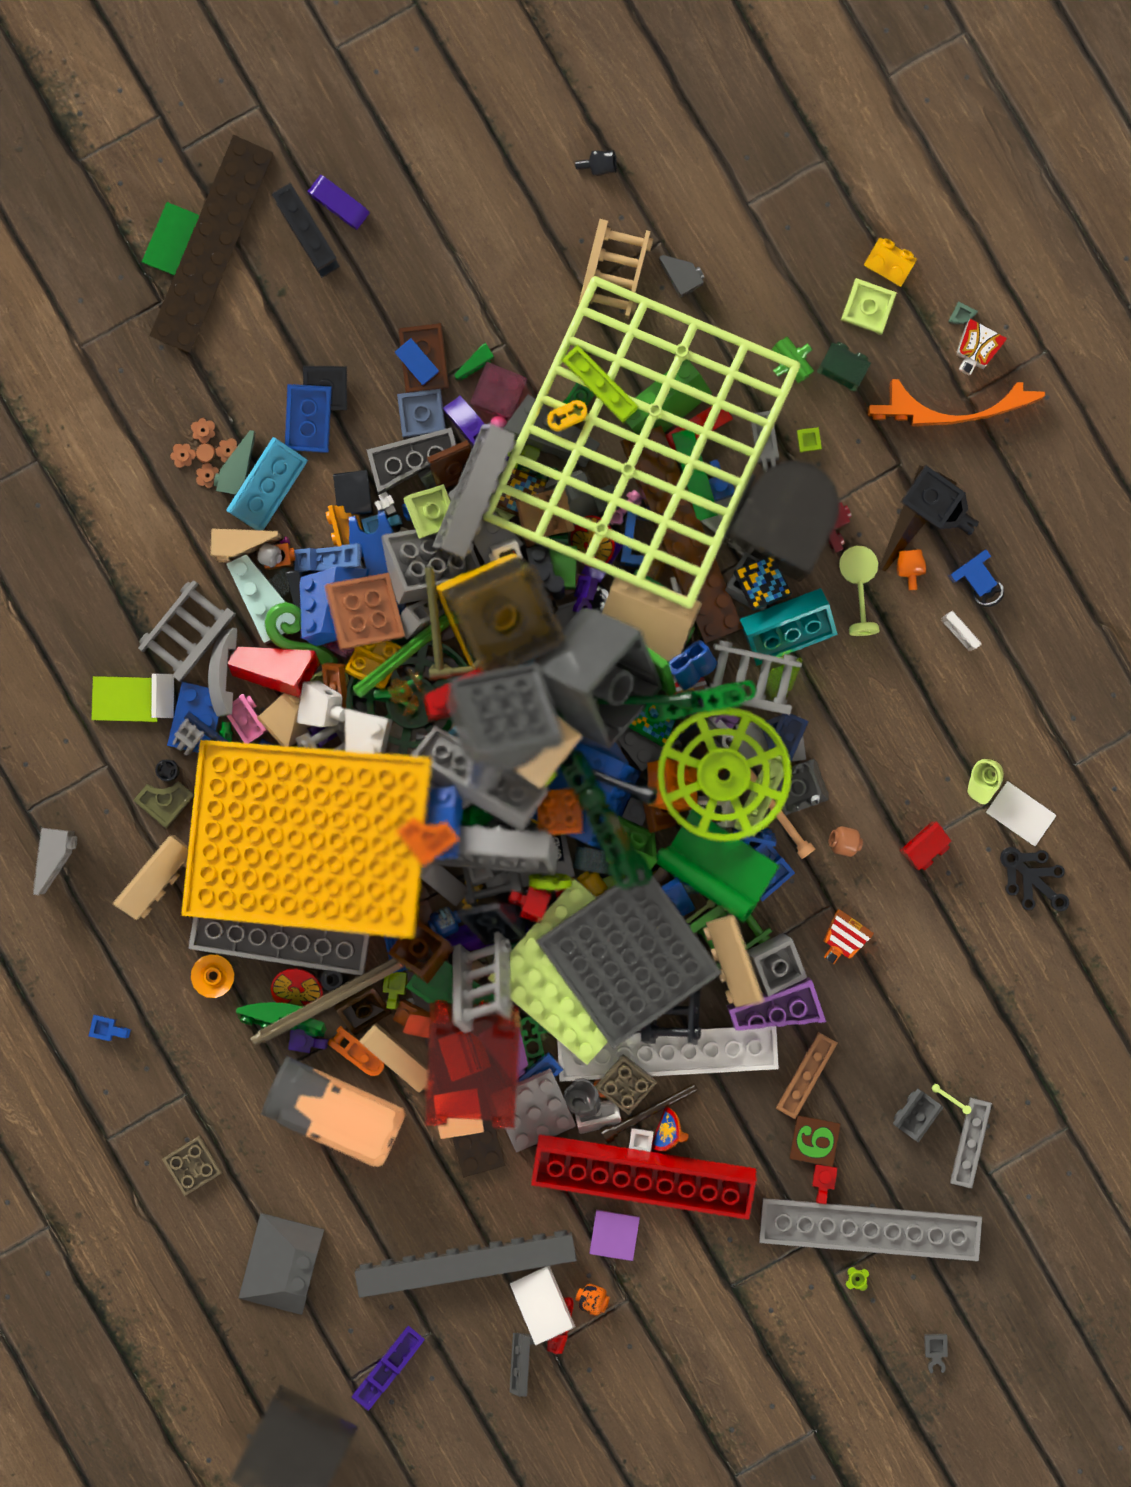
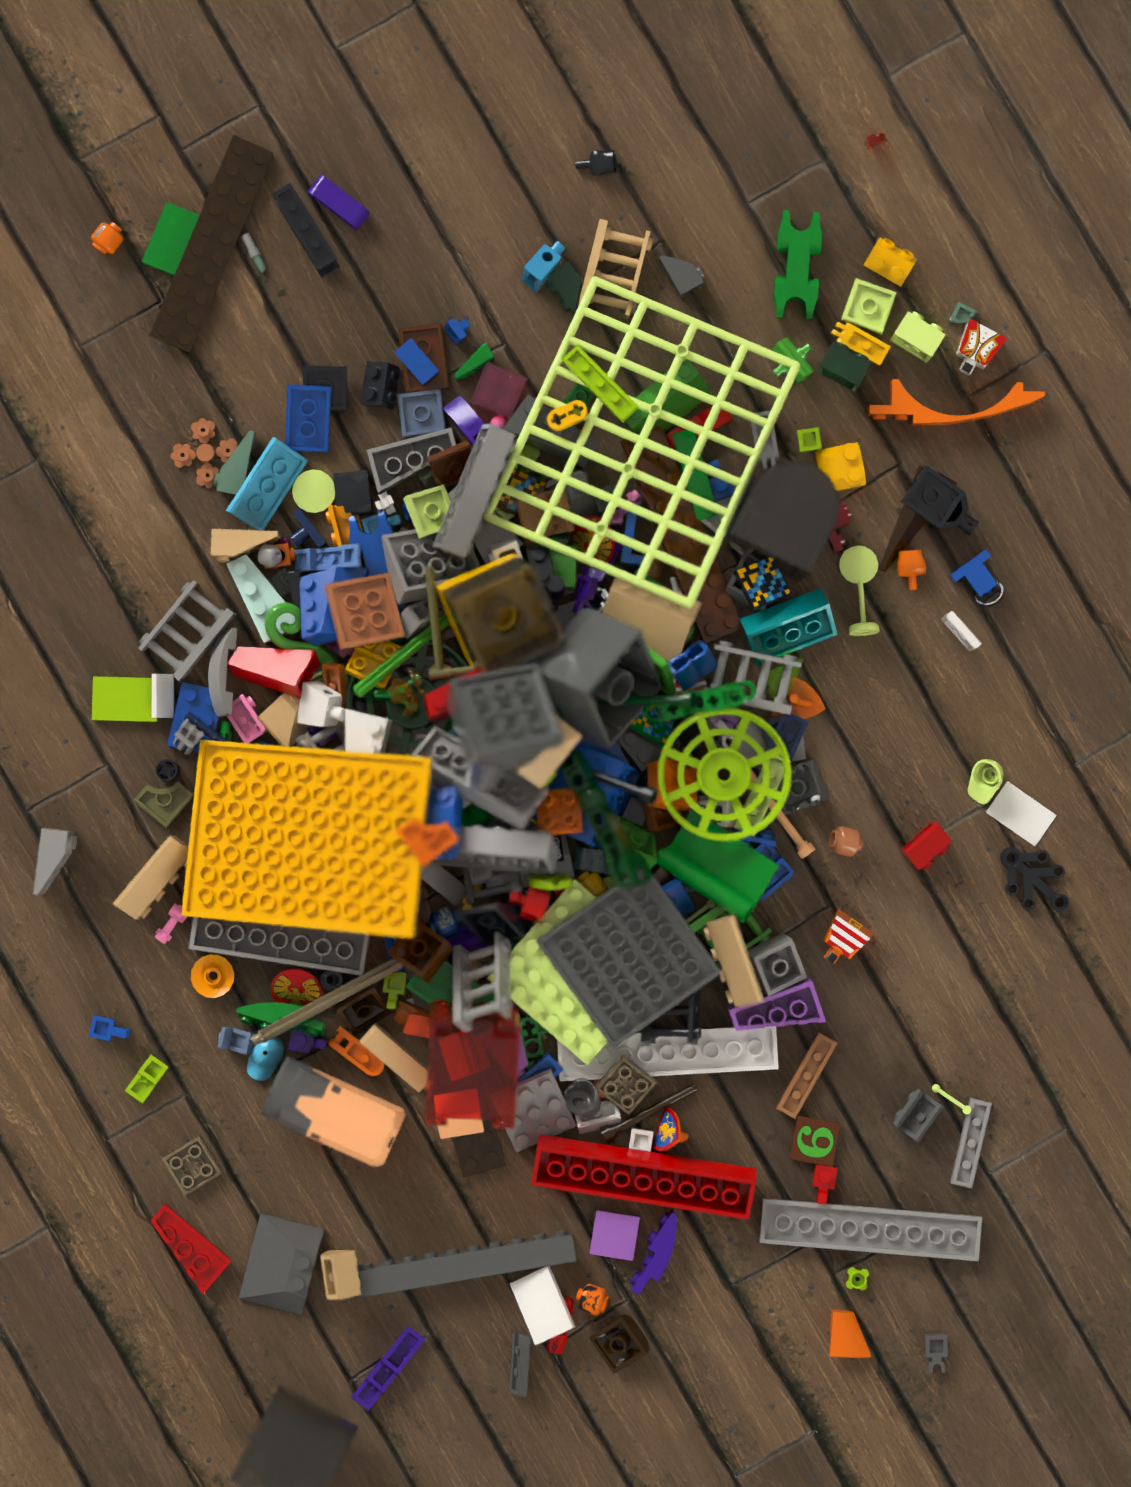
none -> orange head [91,222,124,255]
none -> lime slope [125,1055,169,1104]
none -> red wing [150,1203,232,1294]
none -> bright pink bar [154,903,187,944]
none -> sand blue bracket [218,1027,255,1055]
none -> light grey piece [241,233,266,273]
none -> medium azure cap [247,1037,284,1081]
none -> dark blue tile [290,508,327,548]
none -> yellowish green tile [292,469,335,514]
none -> tan slope [321,1250,361,1300]
none -> black bracket [360,361,400,410]
none -> blue tile [444,318,471,346]
none -> dark azure torso [520,241,565,293]
none -> clear green slope [546,262,581,315]
none -> dark brown slope [589,1314,650,1374]
none -> dark purple slope [630,1210,677,1295]
none -> orange shield [771,676,826,719]
none -> green piece [773,210,822,321]
none -> yellow slope [814,442,866,494]
none -> orange slope [829,1310,871,1358]
none -> yellow hinge [831,322,891,366]
none -> clear red tile [864,133,887,150]
none -> yellowish green brick [890,311,946,363]

